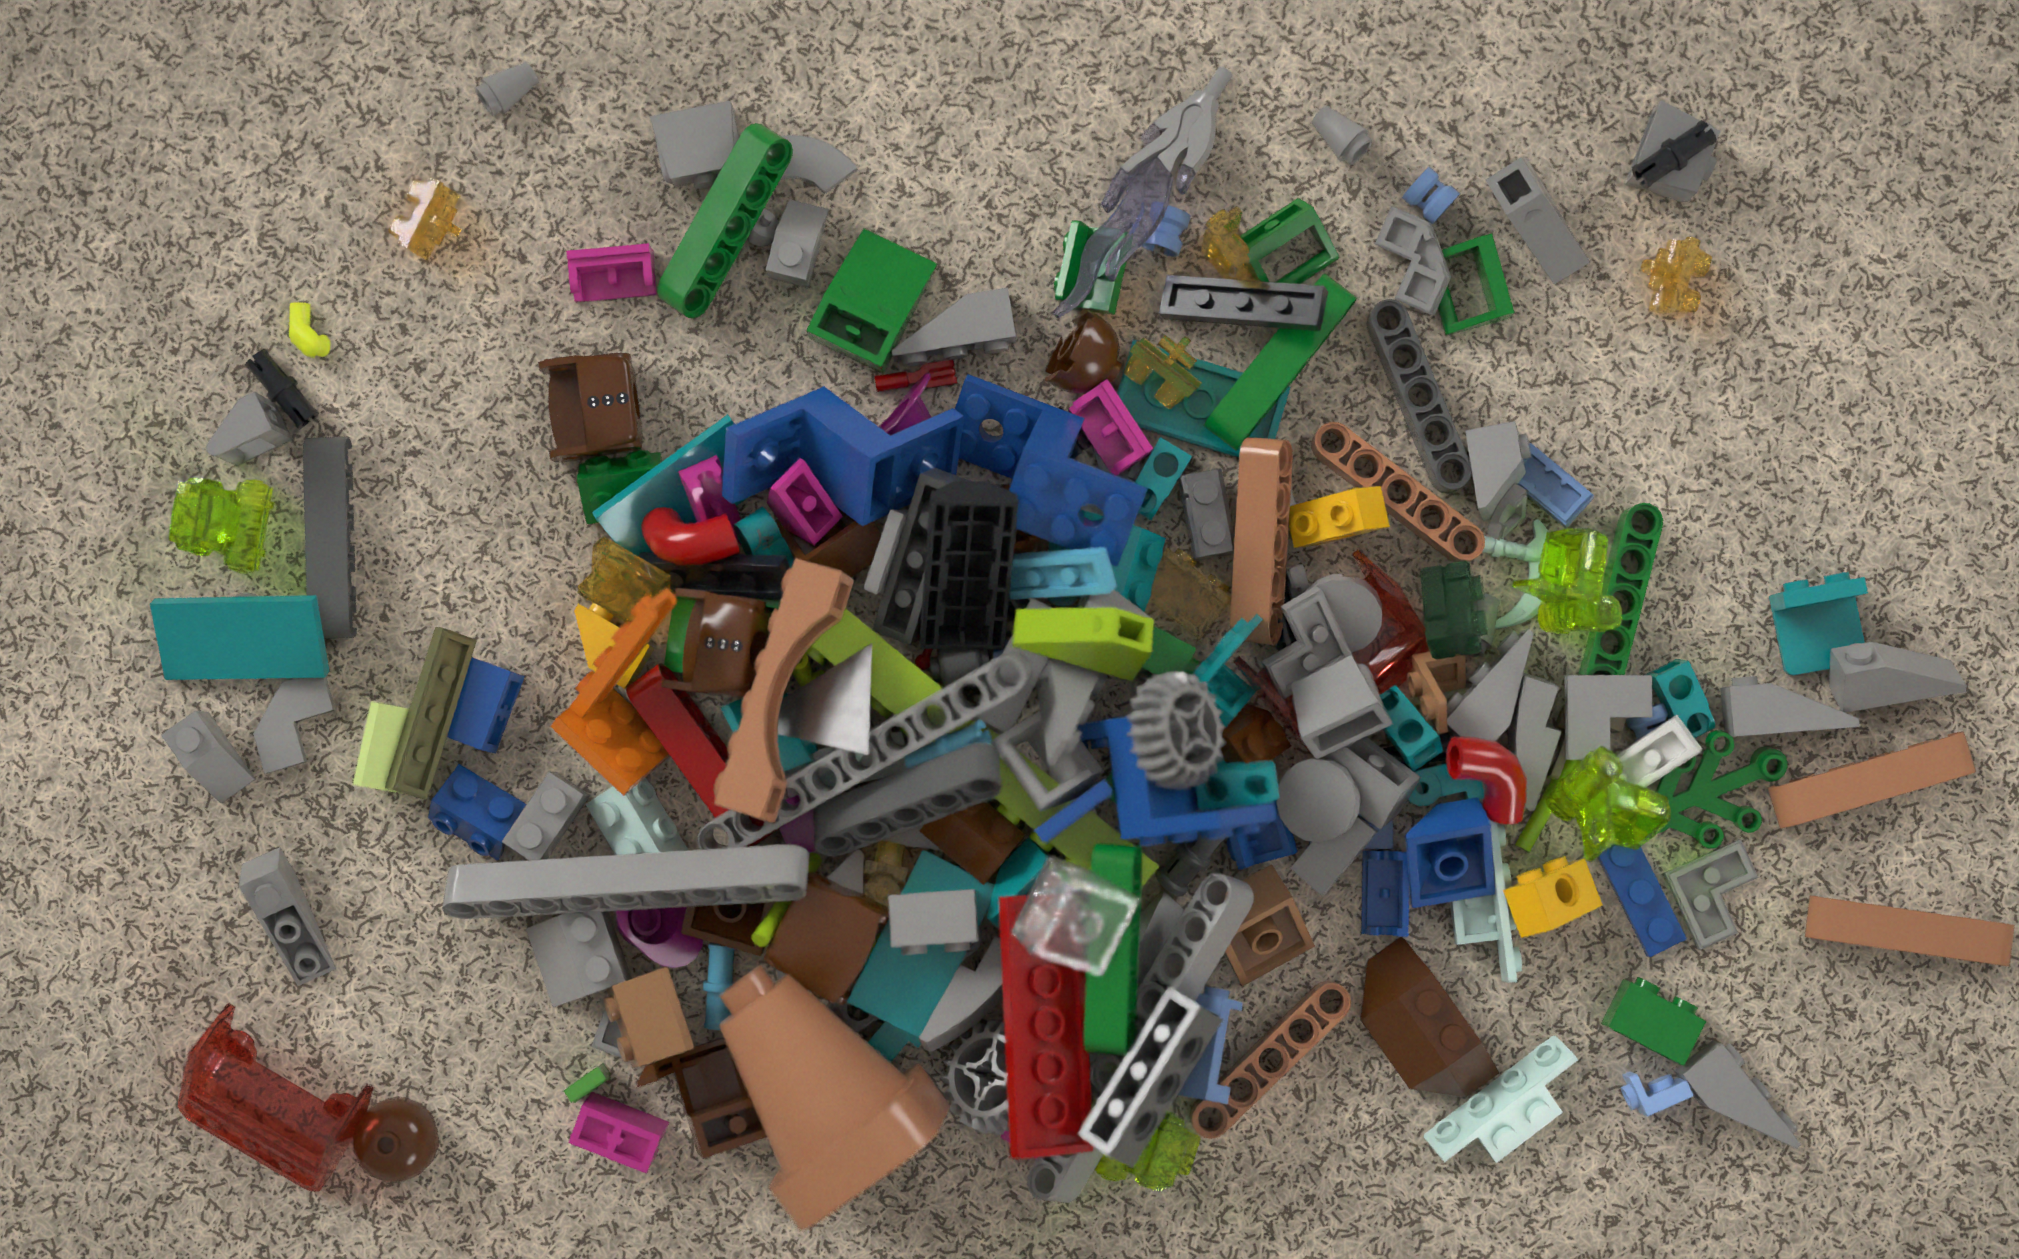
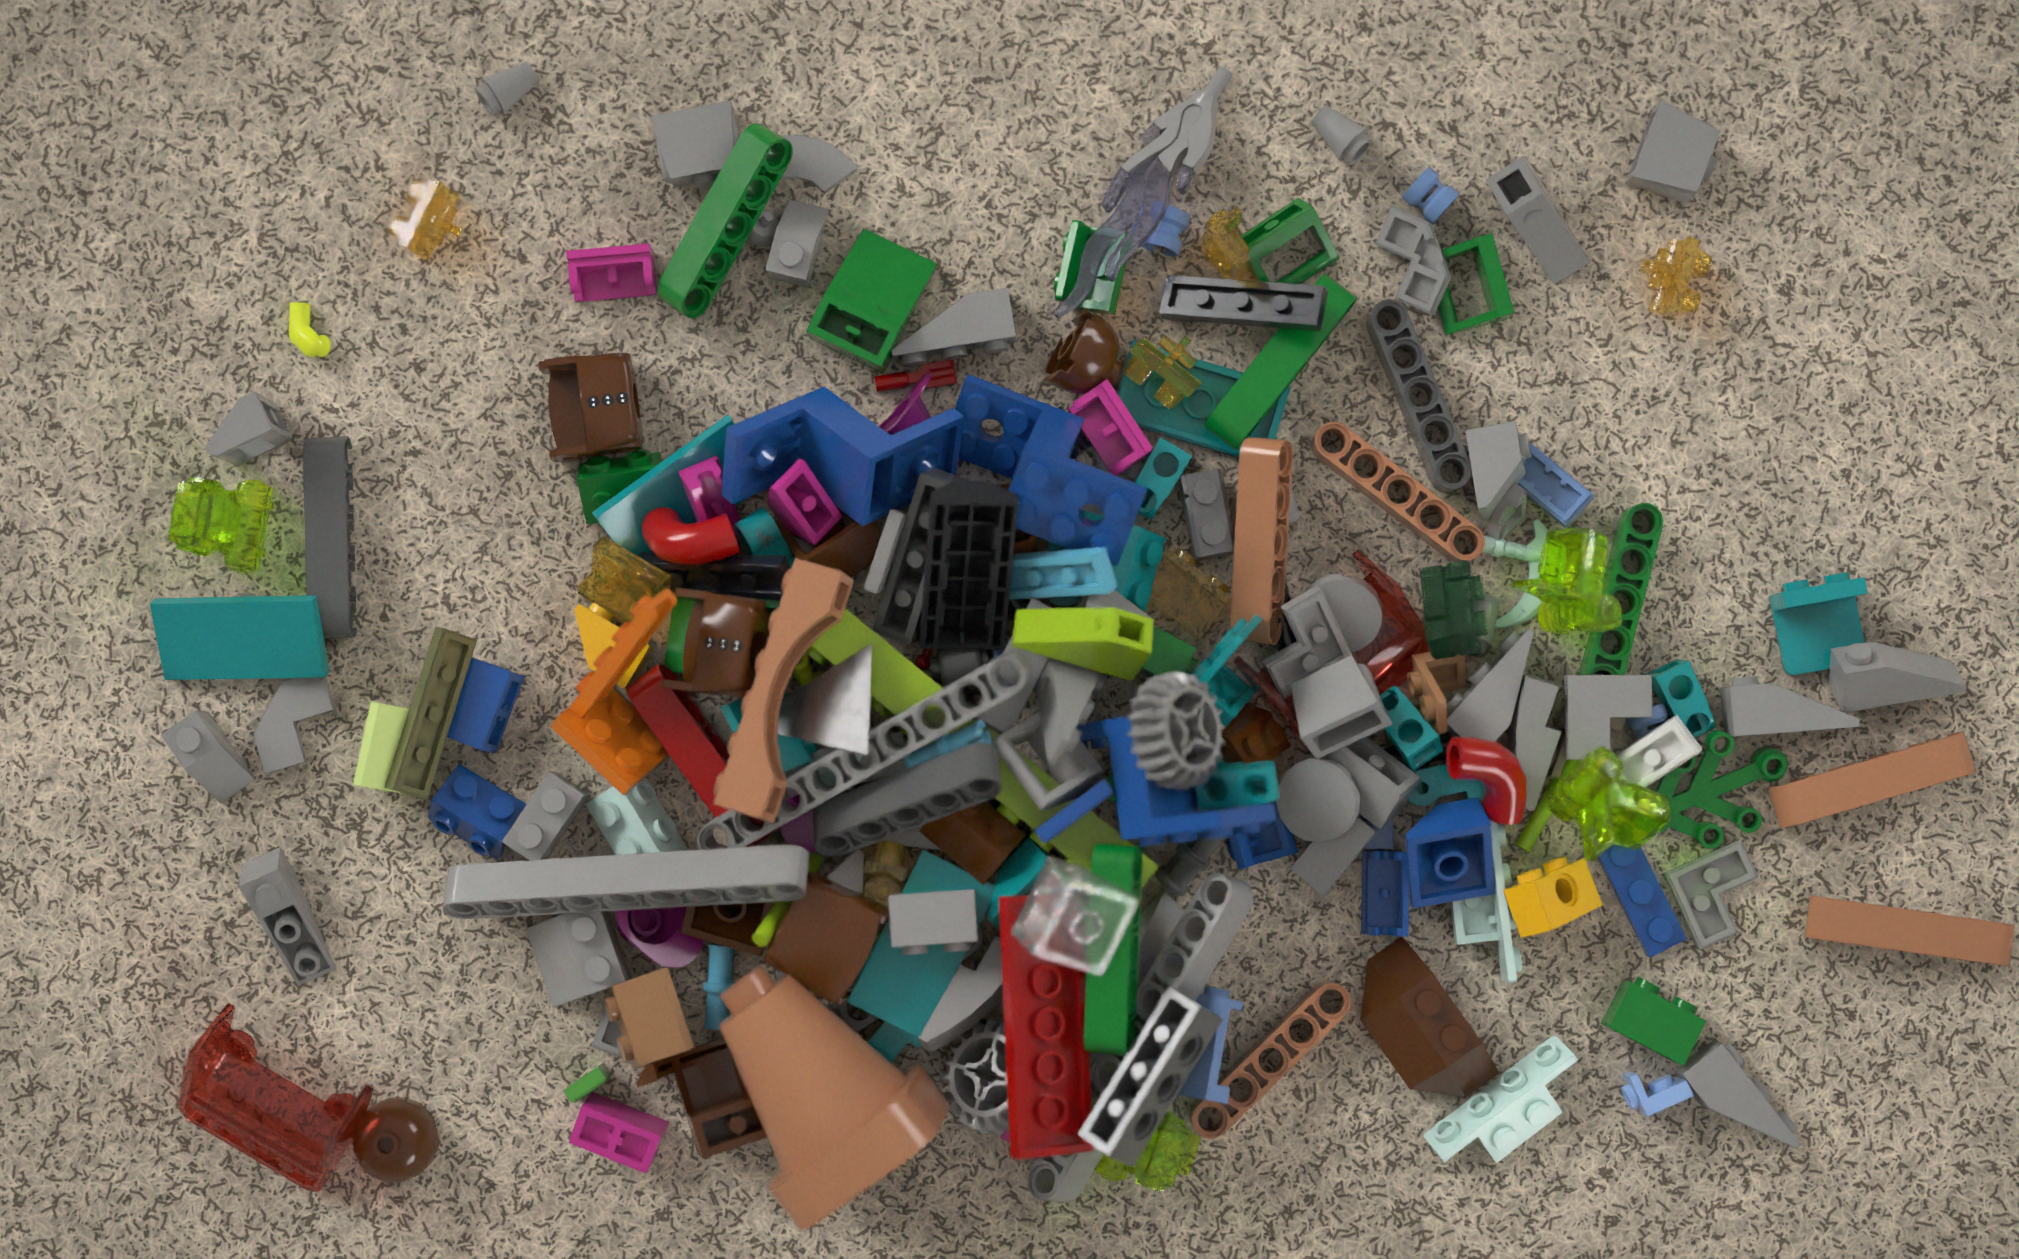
black pin [245,349,319,429] -> none
medium nougat slope [1224,864,1315,987] -> none
light grey tile [1286,564,1309,599] -> none
yellow brick [1289,486,1390,548] -> none
black pin [1632,120,1717,189] -> none

